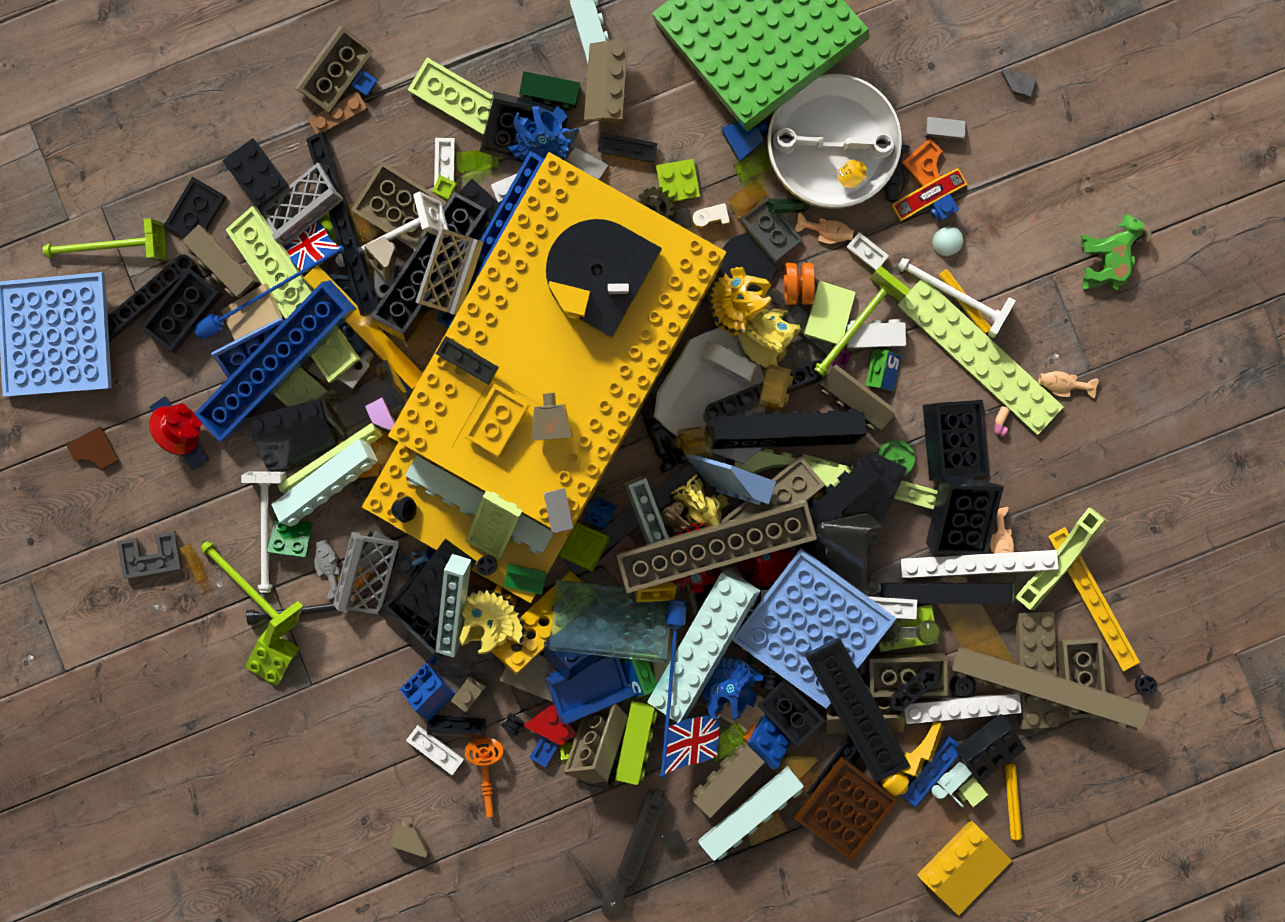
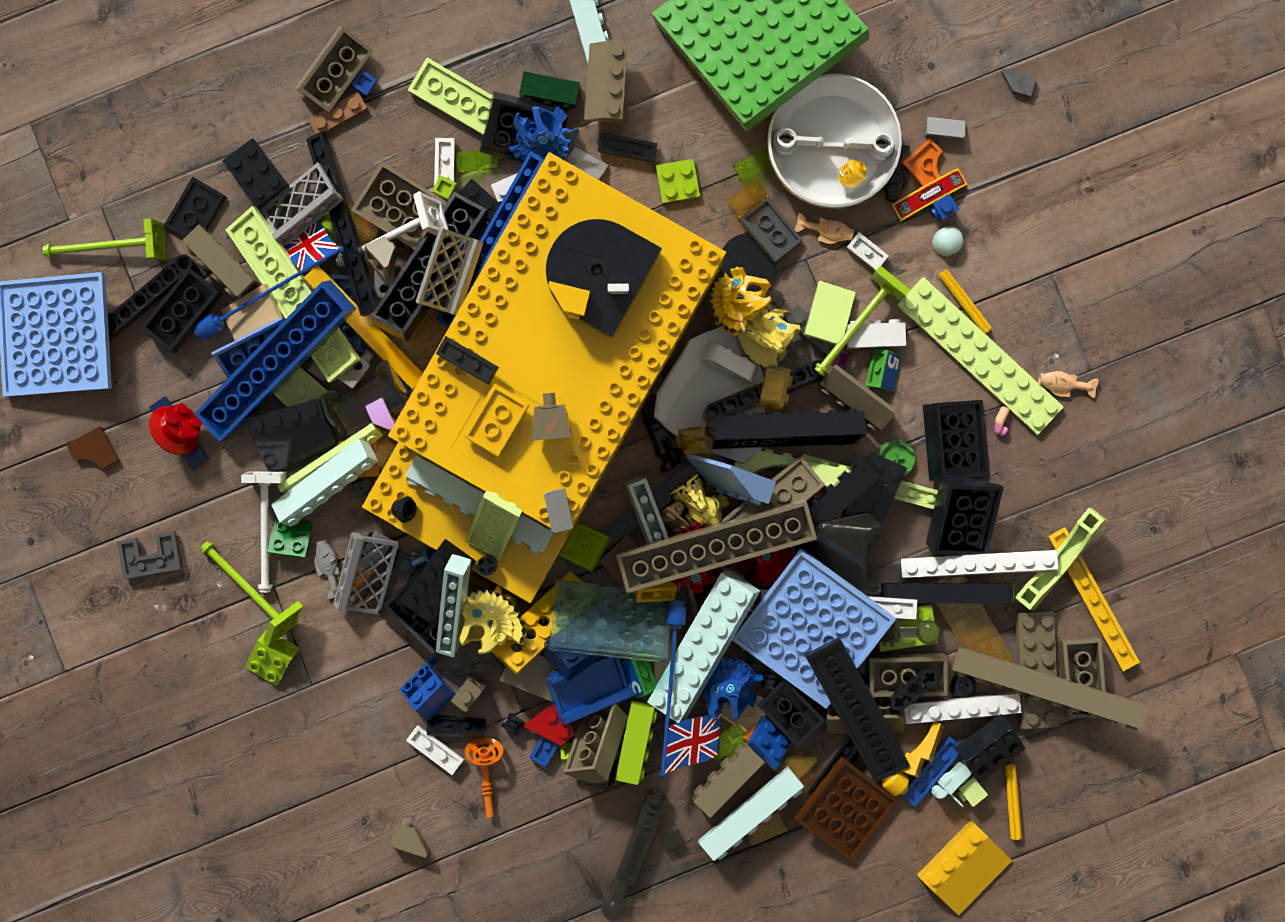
clear yellow pin [180,543,207,583] -> none
black piece [246,603,337,625] -> none
green panel [504,564,547,595] -> none
blue brick [584,496,617,530] -> none
black gear [637,186,677,221] -> none
clear smoke plate [671,208,692,229] -> none
white leg [693,203,730,228] -> none
blue torso [721,120,769,163] -> none
clear green slope [768,198,811,213] -> none
orange wheel [783,263,815,305] -> none
white tile [897,258,1015,339] -> none
light nougat animal [989,507,1015,554] -> none
bright green animal [1081,214,1152,290] -> none
black wheel [1134,674,1157,695] -> none

